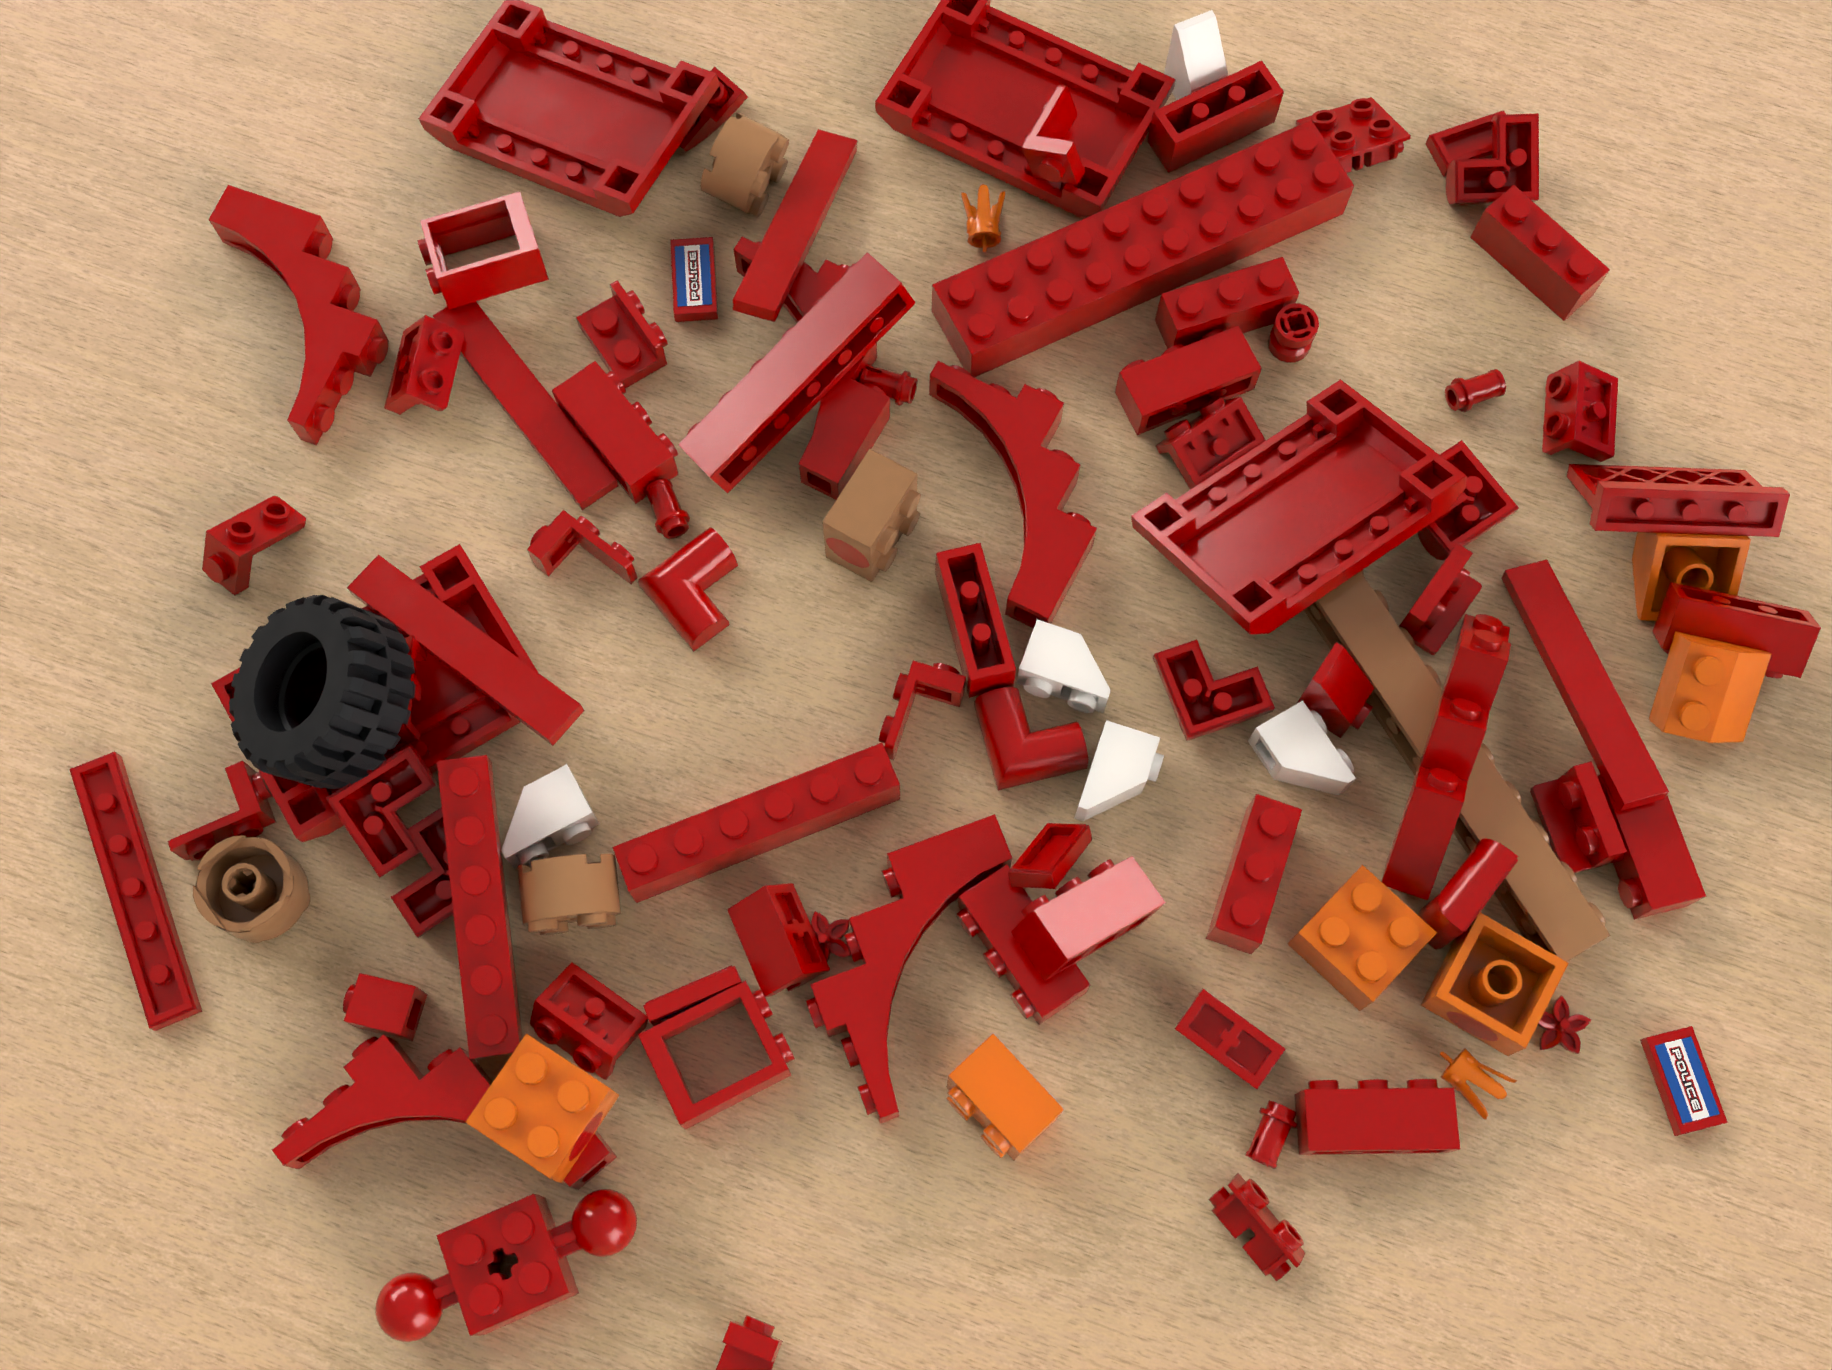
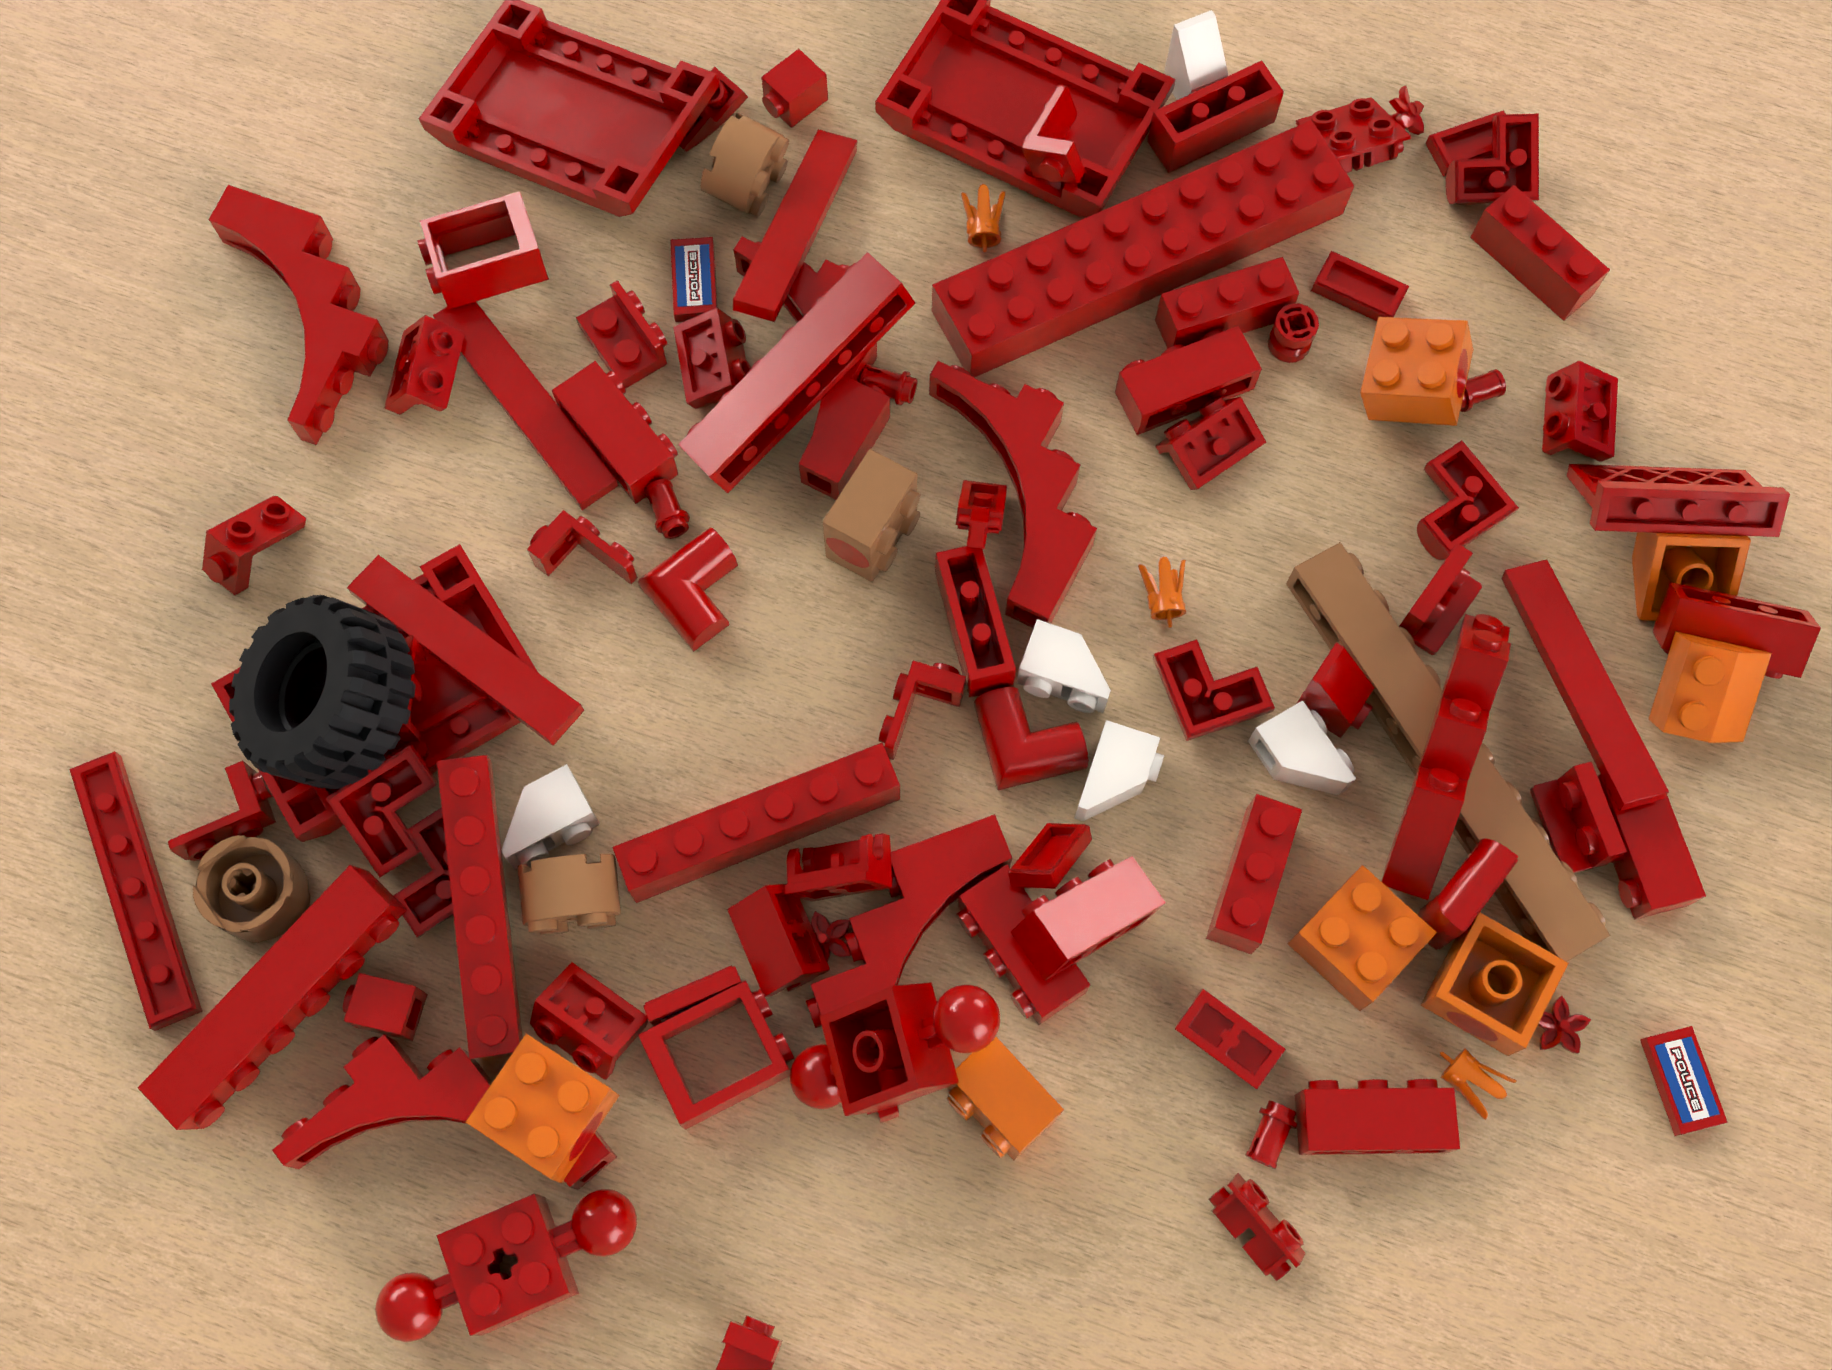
red slope [1131,379,1467,635] -> none
none -> red brick [138,865,407,1130]
none -> red bracket [673,307,751,409]
none -> red brick [761,48,828,128]
none -> red hinge [784,833,892,902]
none -> red brick [790,982,1000,1116]
none -> red hinge [956,480,1007,549]
none -> orange piece [1138,557,1186,628]
none -> red tile [1311,251,1409,321]
none -> orange brick [1360,317,1474,426]
none -> red plant [1389,85,1424,135]

